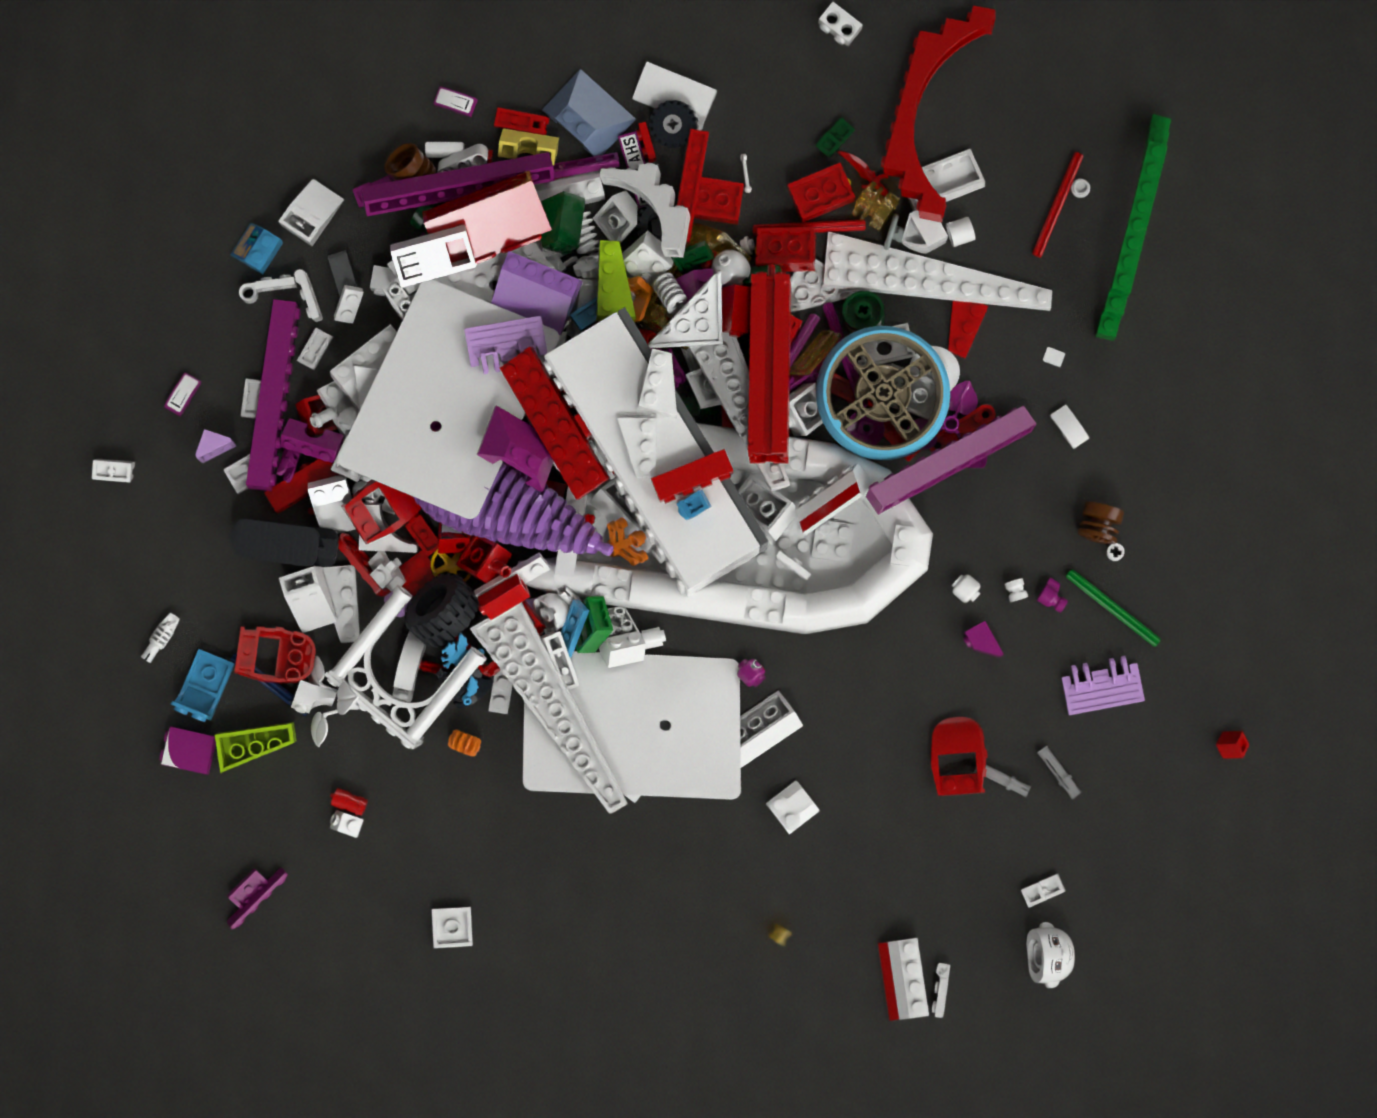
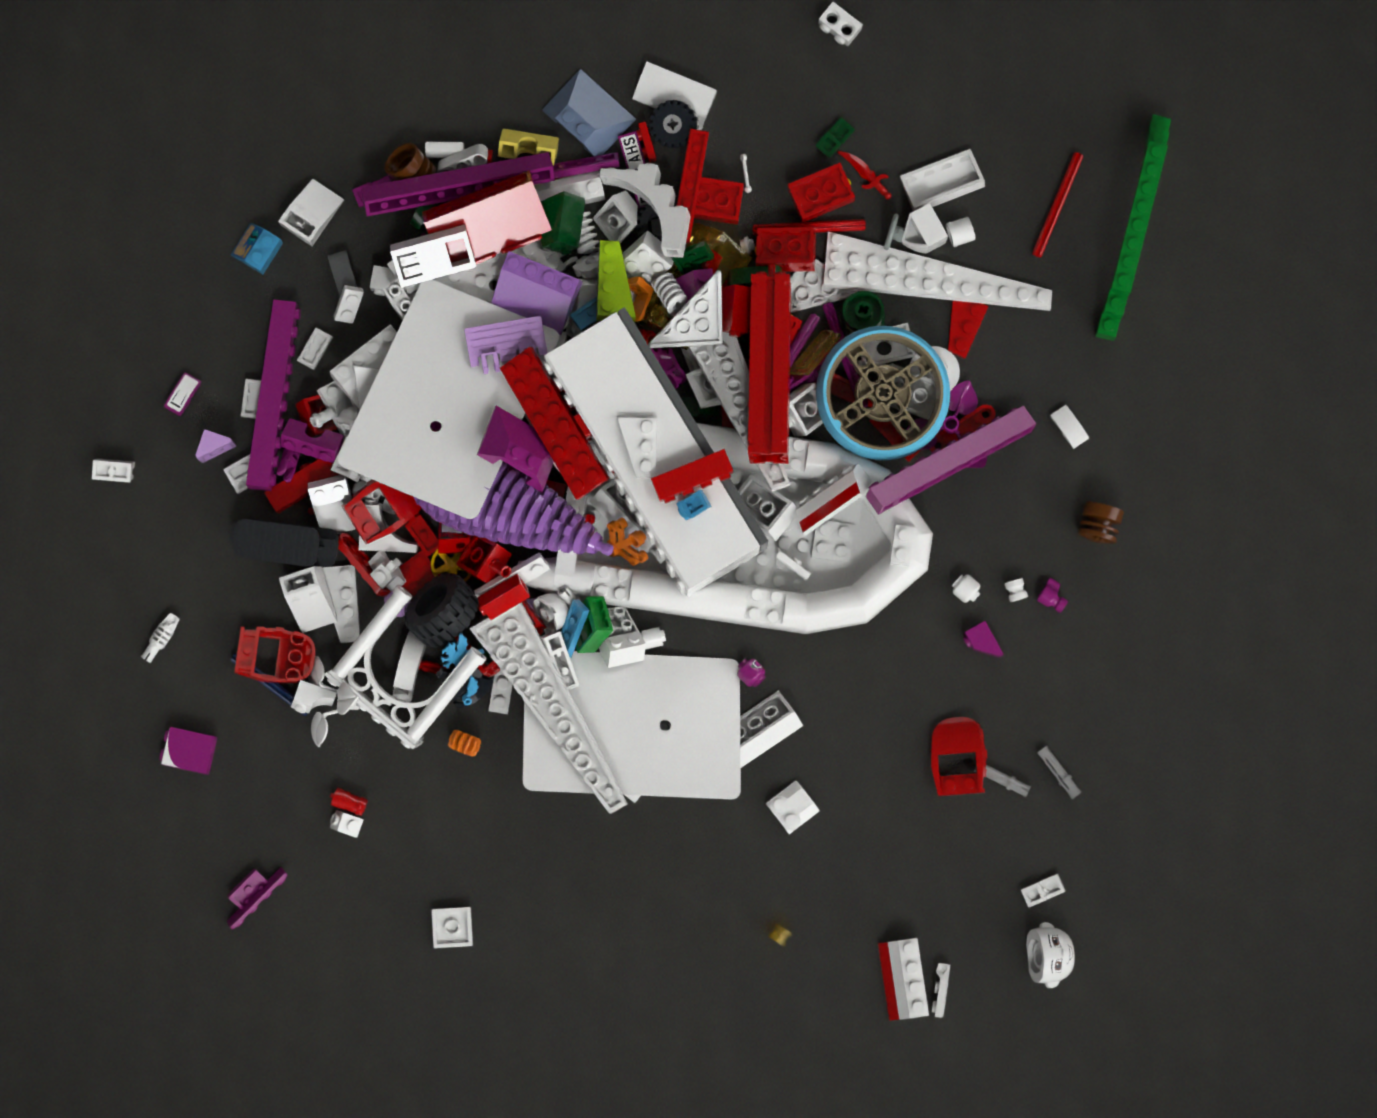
dark azure bracket [171,649,235,722] -> none
lime wedge [215,722,297,773] -> none
white plate [239,275,297,304] -> none
white hinge [294,269,323,322] -> none
slope [433,87,478,117] -> none
red plate [494,107,550,135] -> none
white wedge [638,349,677,418] -> none
white cylinder [711,250,751,287] -> none
magenta dish [847,412,885,445] -> none
clear yellow wheel [852,181,901,232] -> none
red arch [881,5,996,223] -> none
white sticker [1043,347,1065,367] -> none
lavender hinge [1062,656,1145,716] -> none
green axle [1066,569,1161,647] -> none
white plate [1071,179,1090,198] -> none
white bush [1106,543,1124,561] -> none
red panel [1216,731,1249,759] -> none

